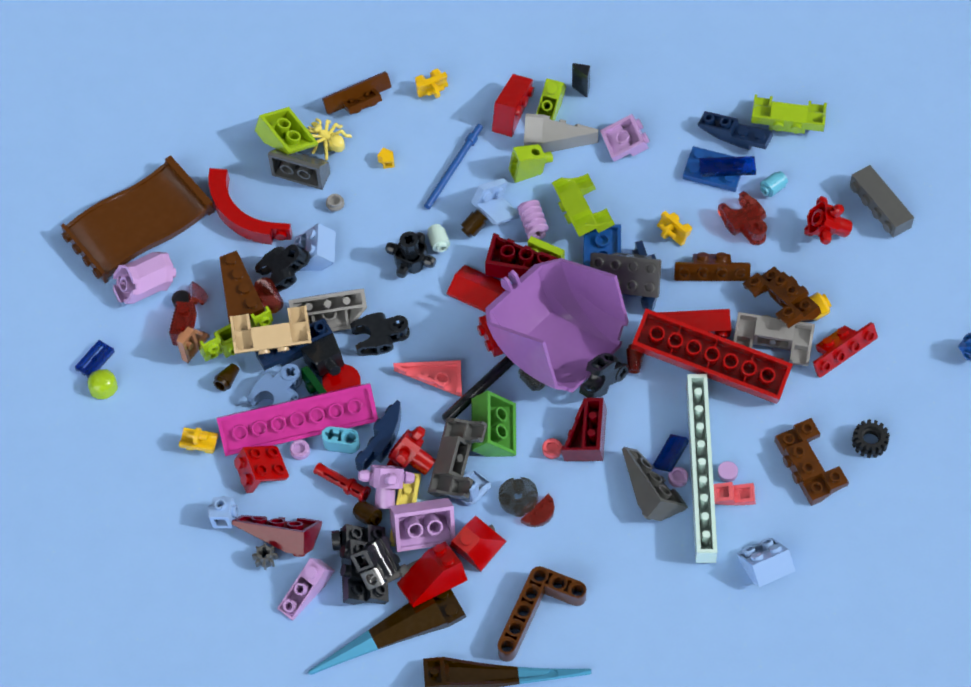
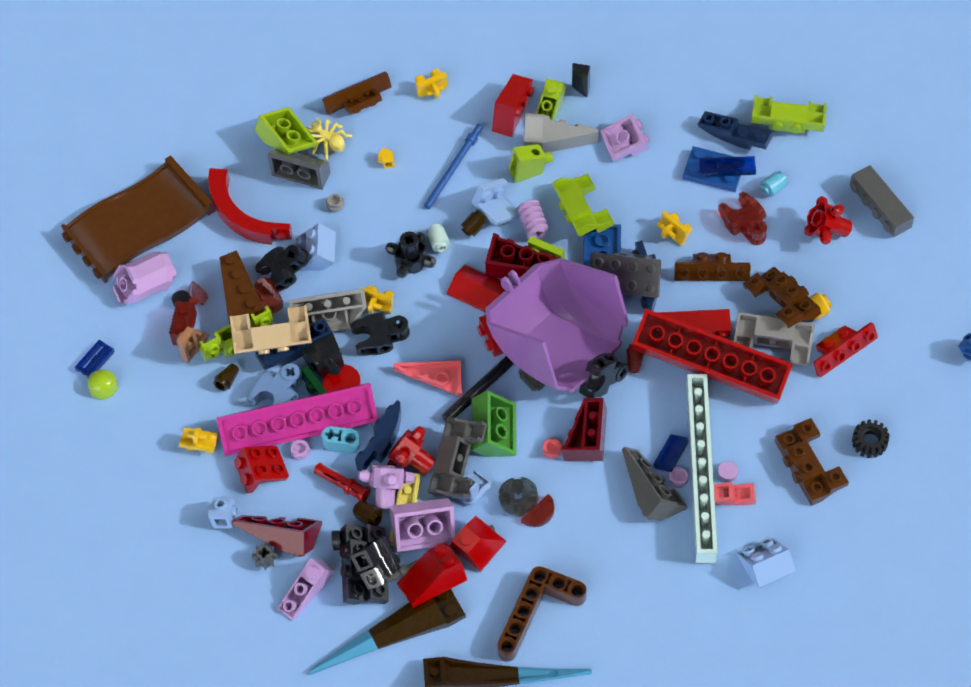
none -> yellow hips [361,285,394,314]

